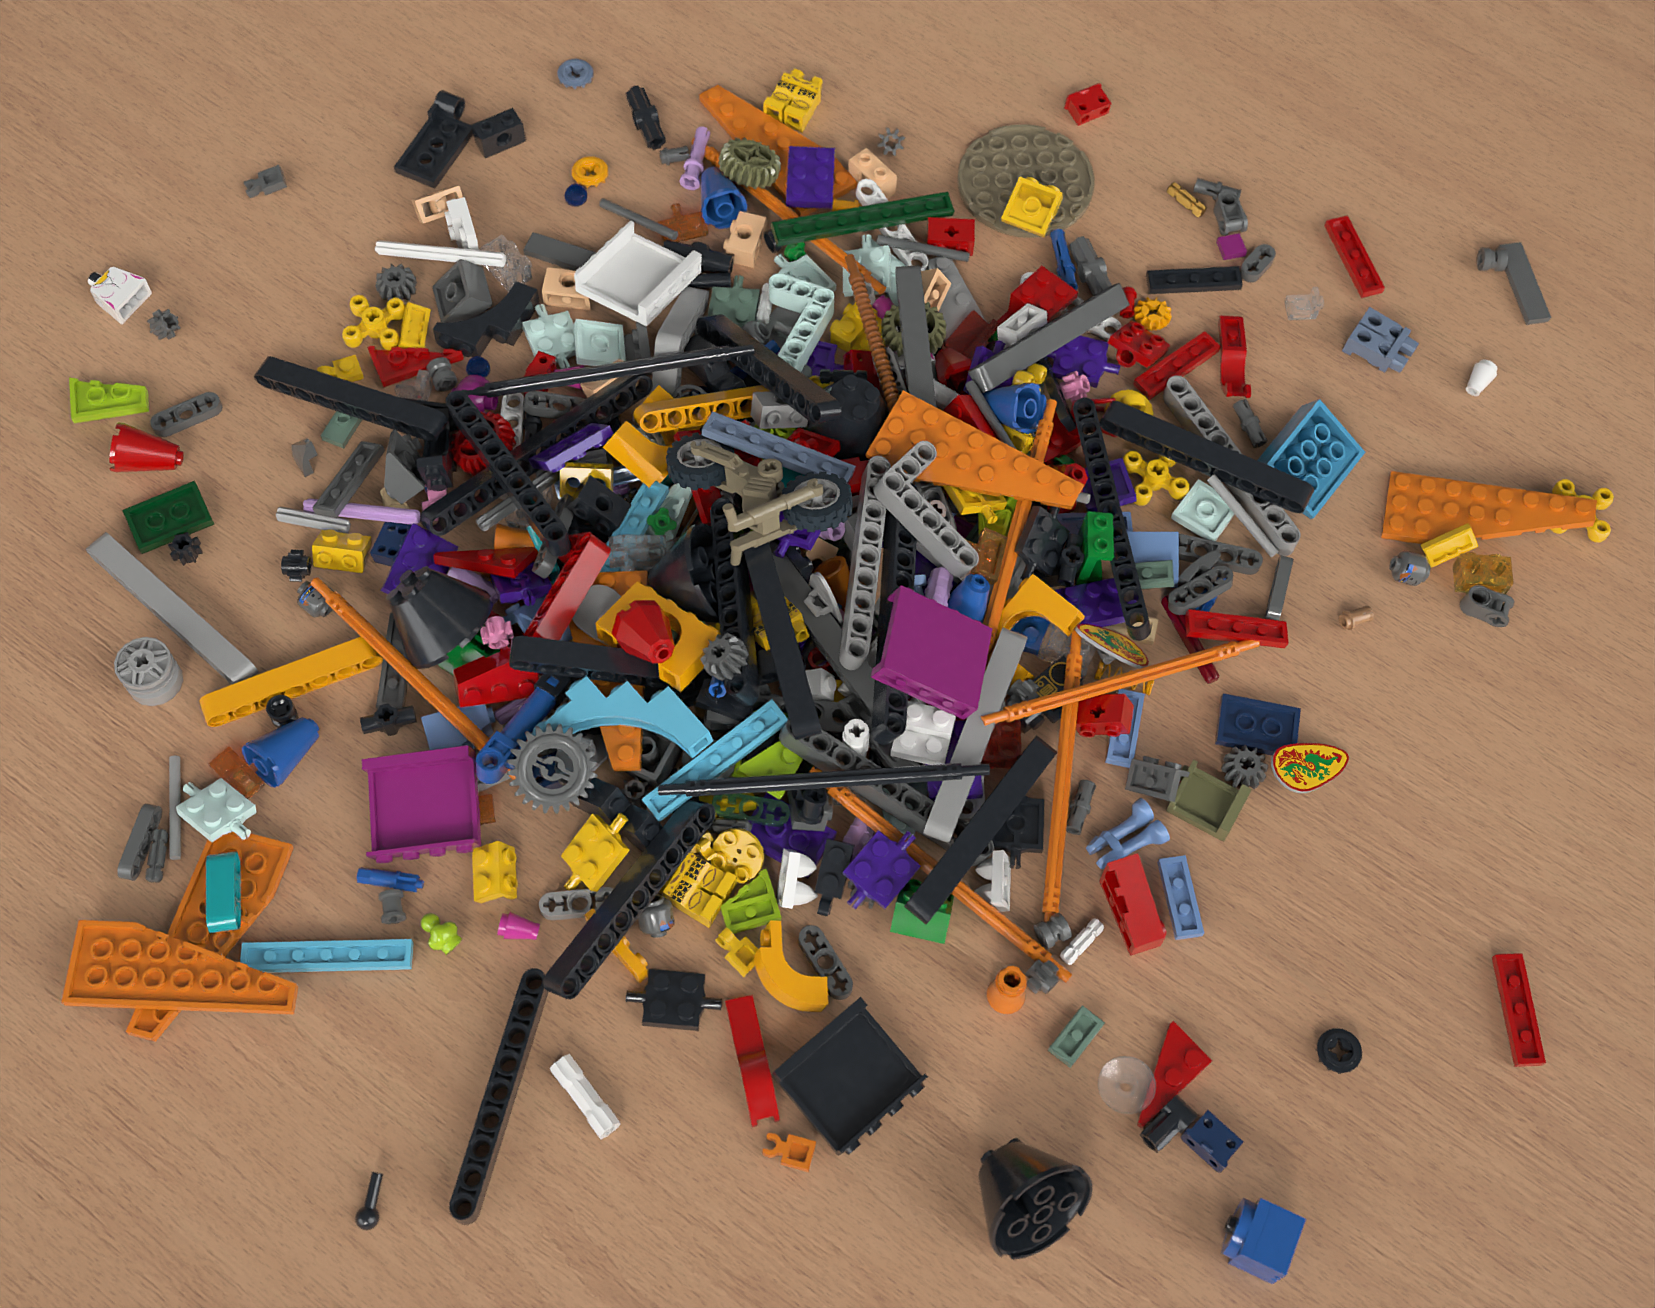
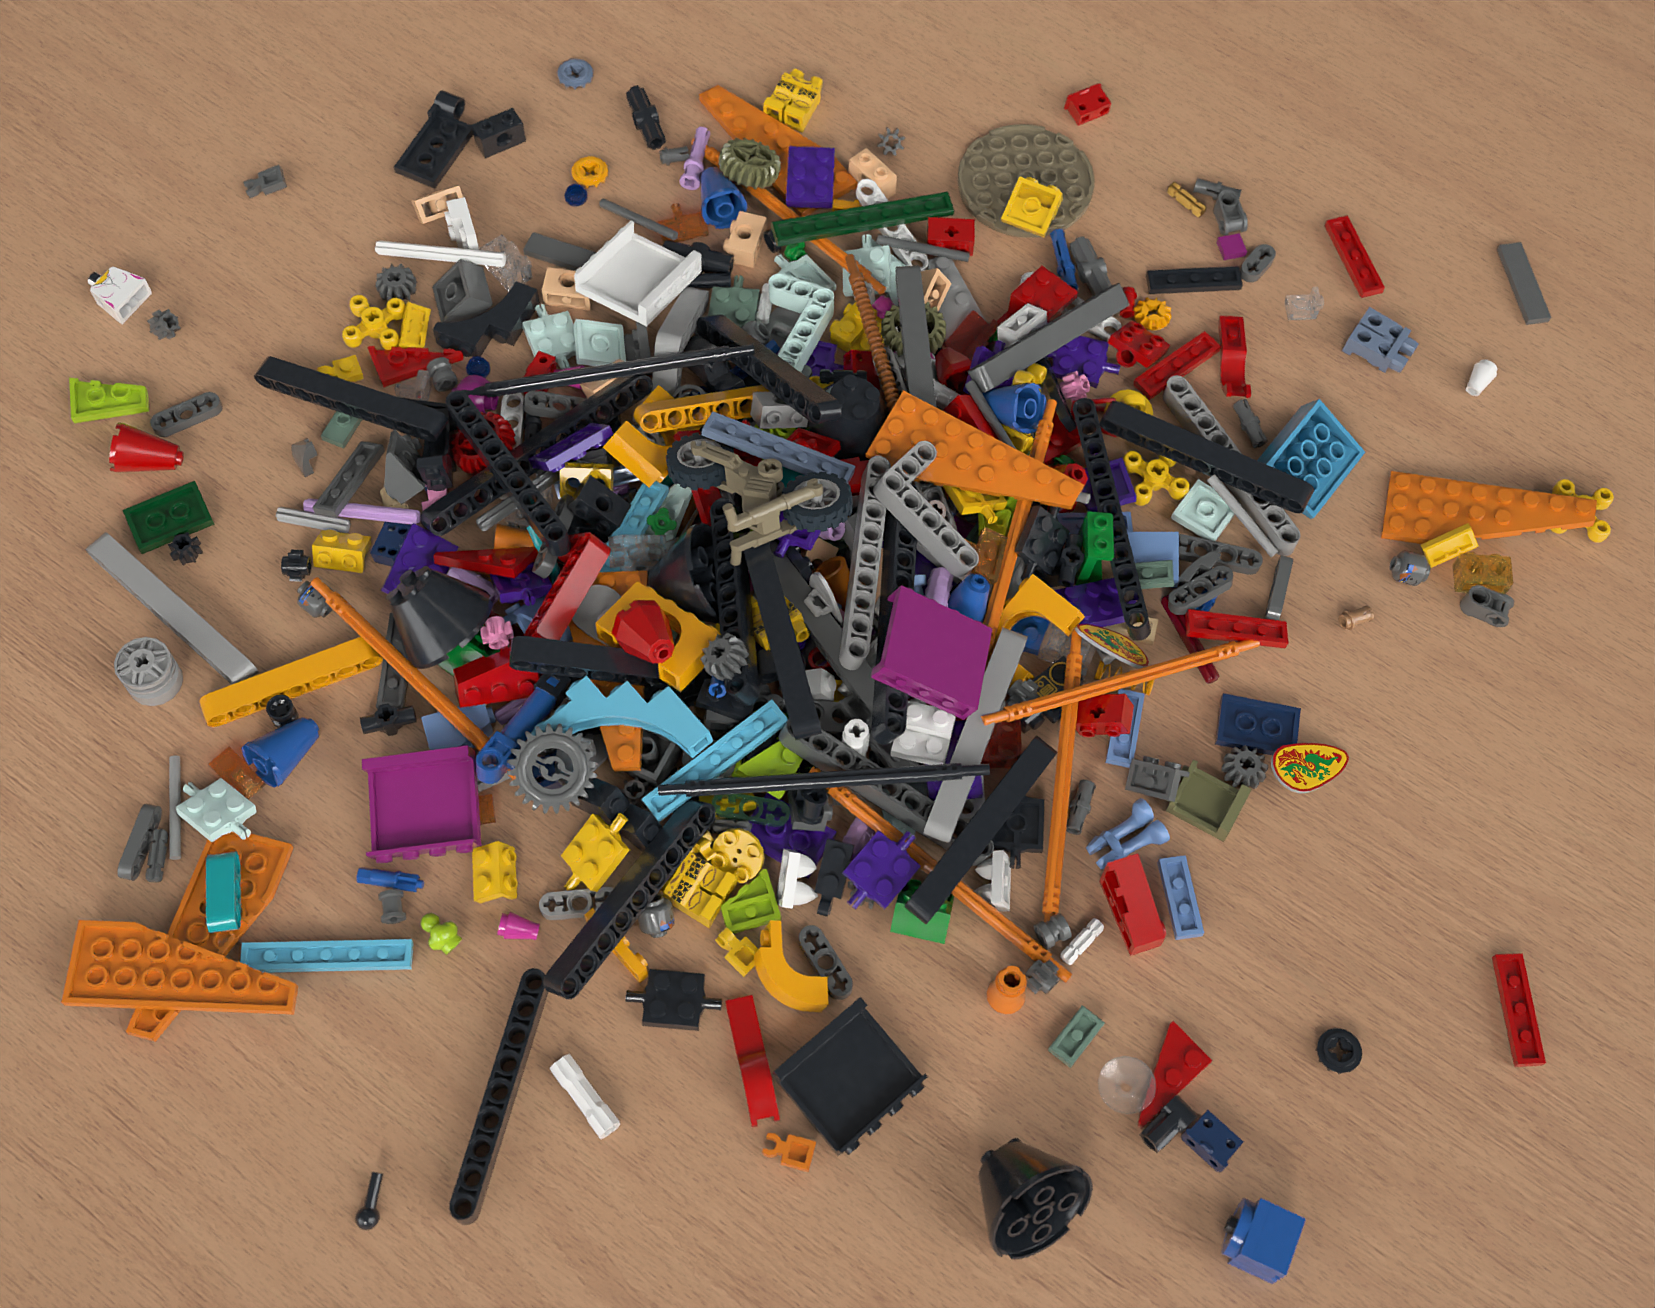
dark grey wheel [1477,247,1508,272] -> none

